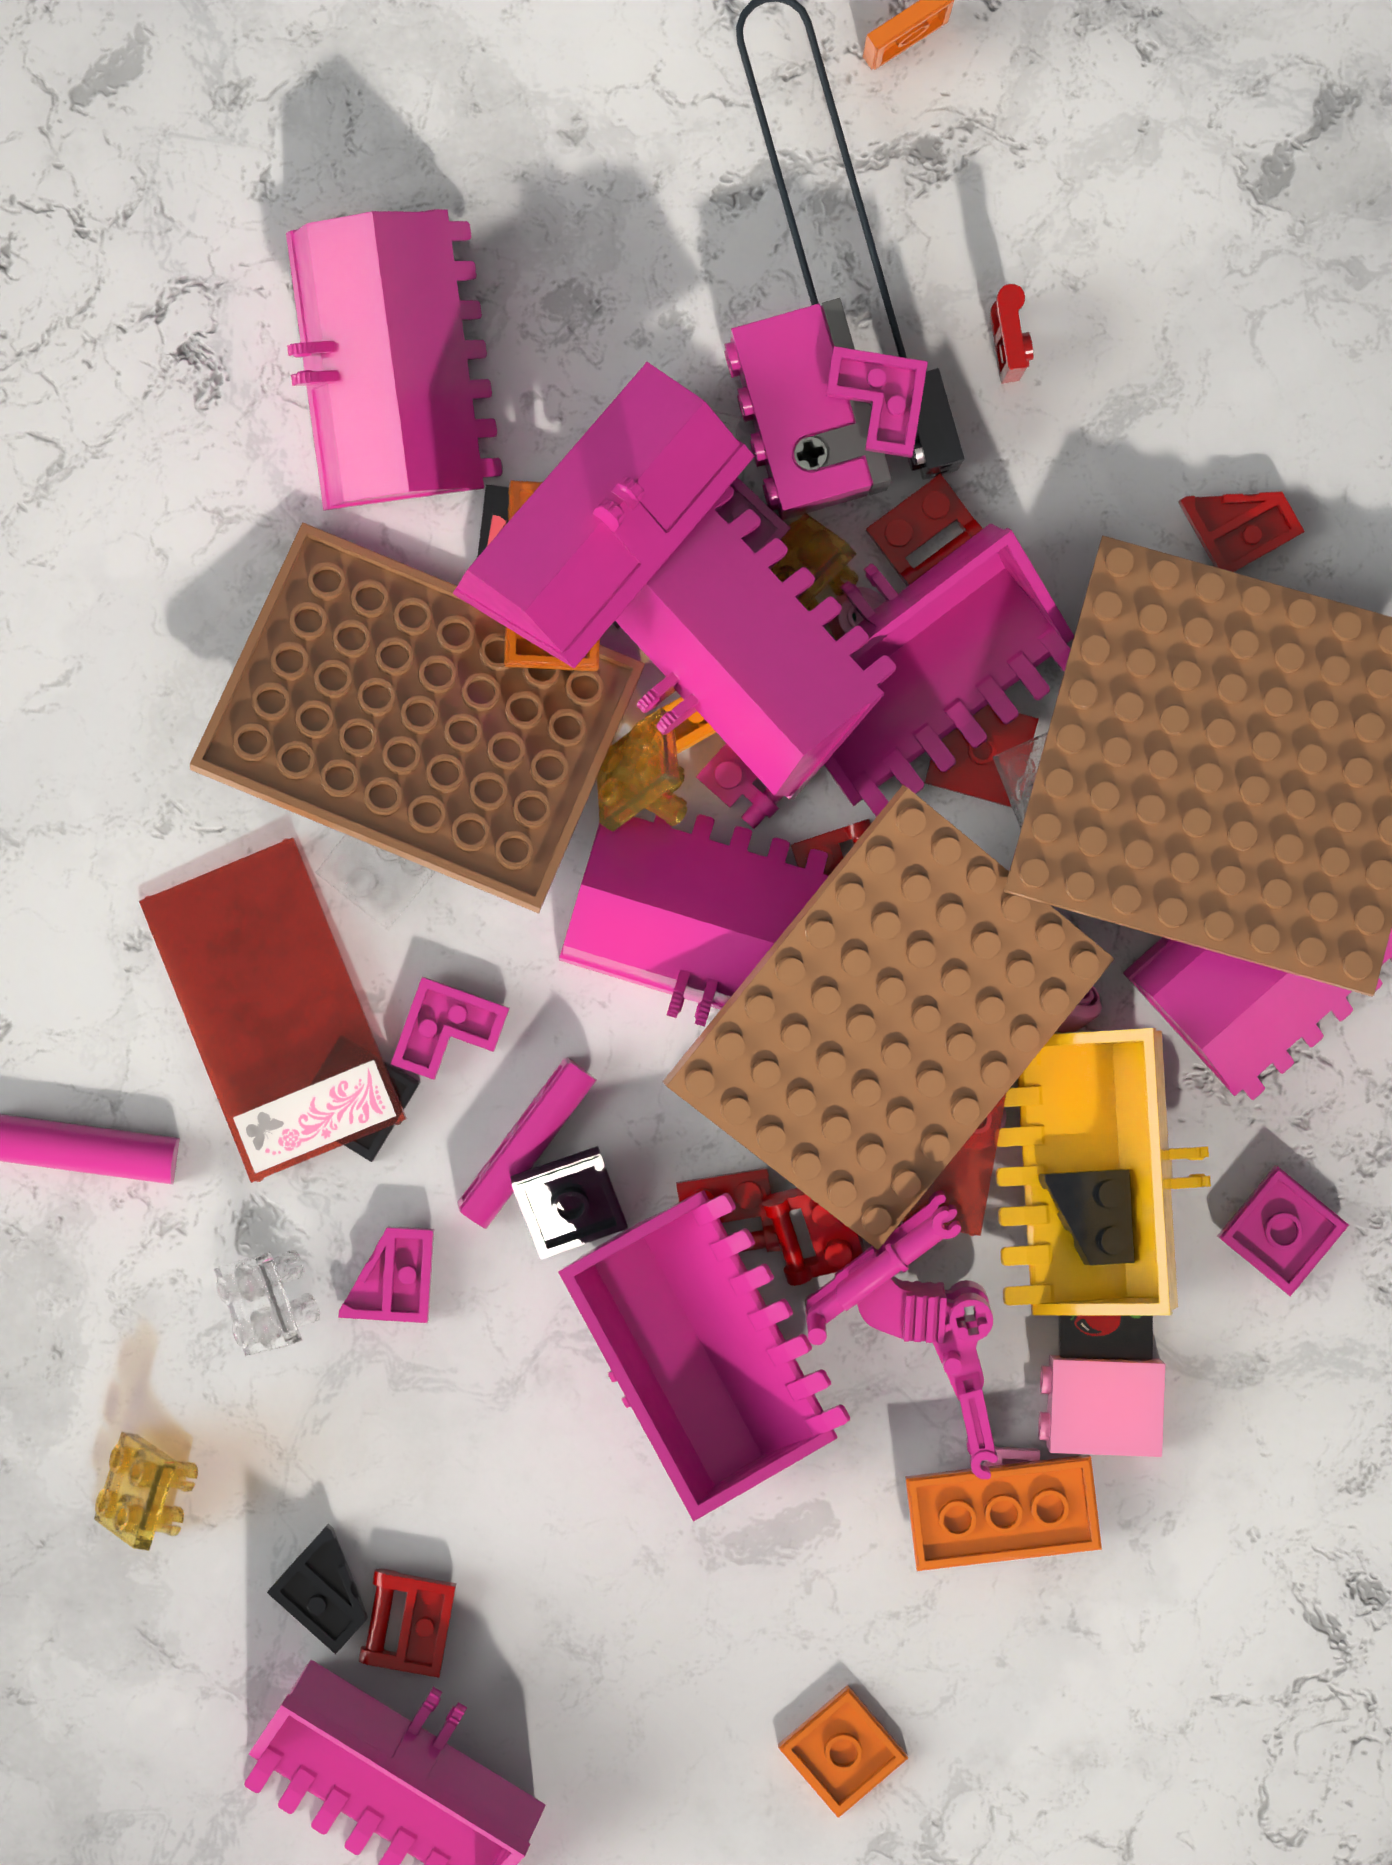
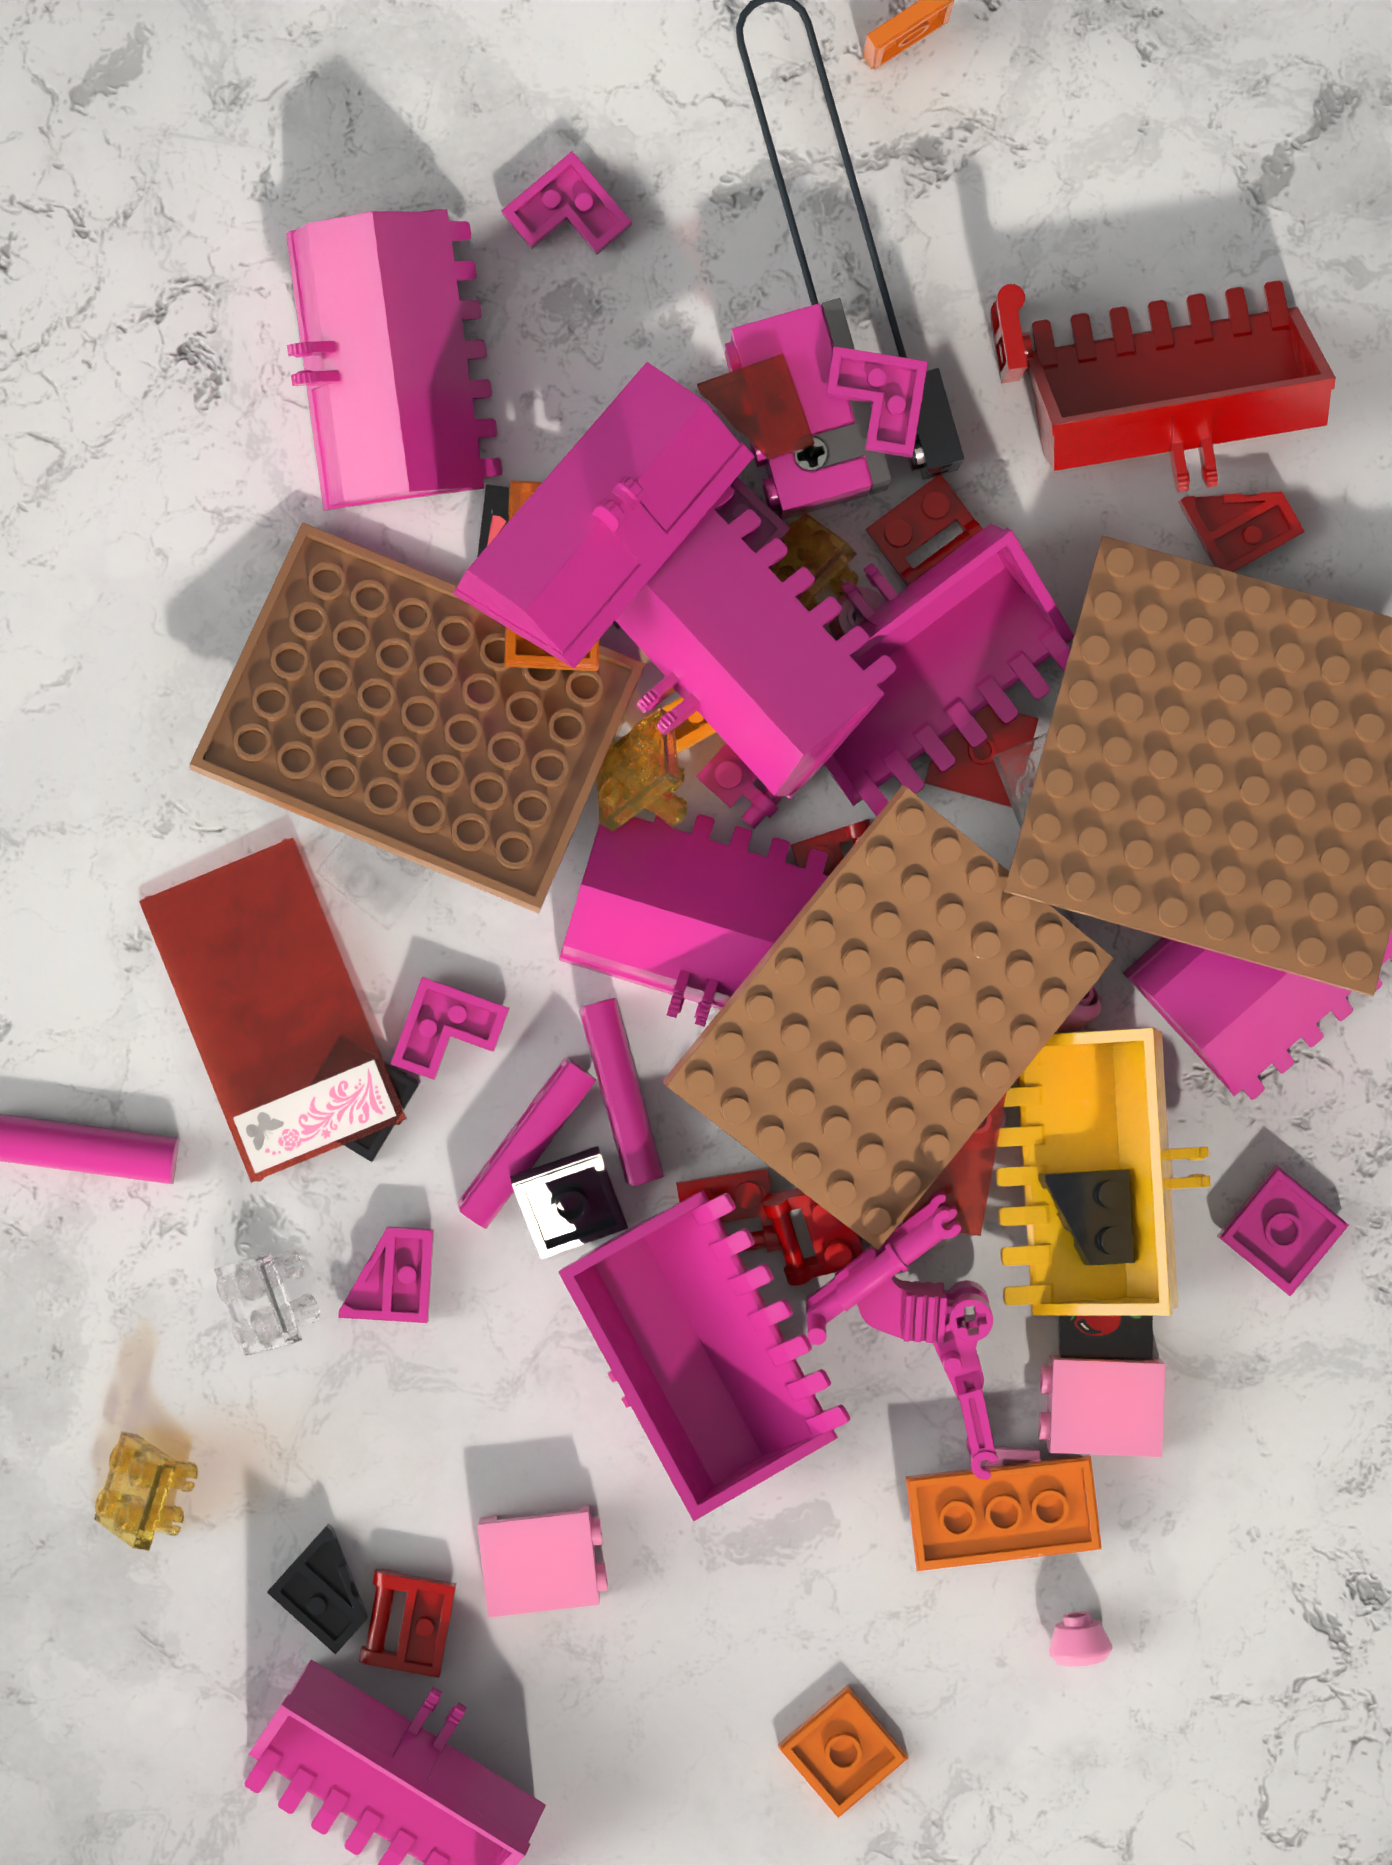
none -> bright pink panel [477,1506,608,1618]
none -> dark pink plate [501,151,632,255]
none -> dark pink brick [579,998,664,1186]
none -> clear red wing [697,354,815,461]
none -> red piece [1027,280,1336,492]
none -> bright pink cone [1049,1612,1113,1666]

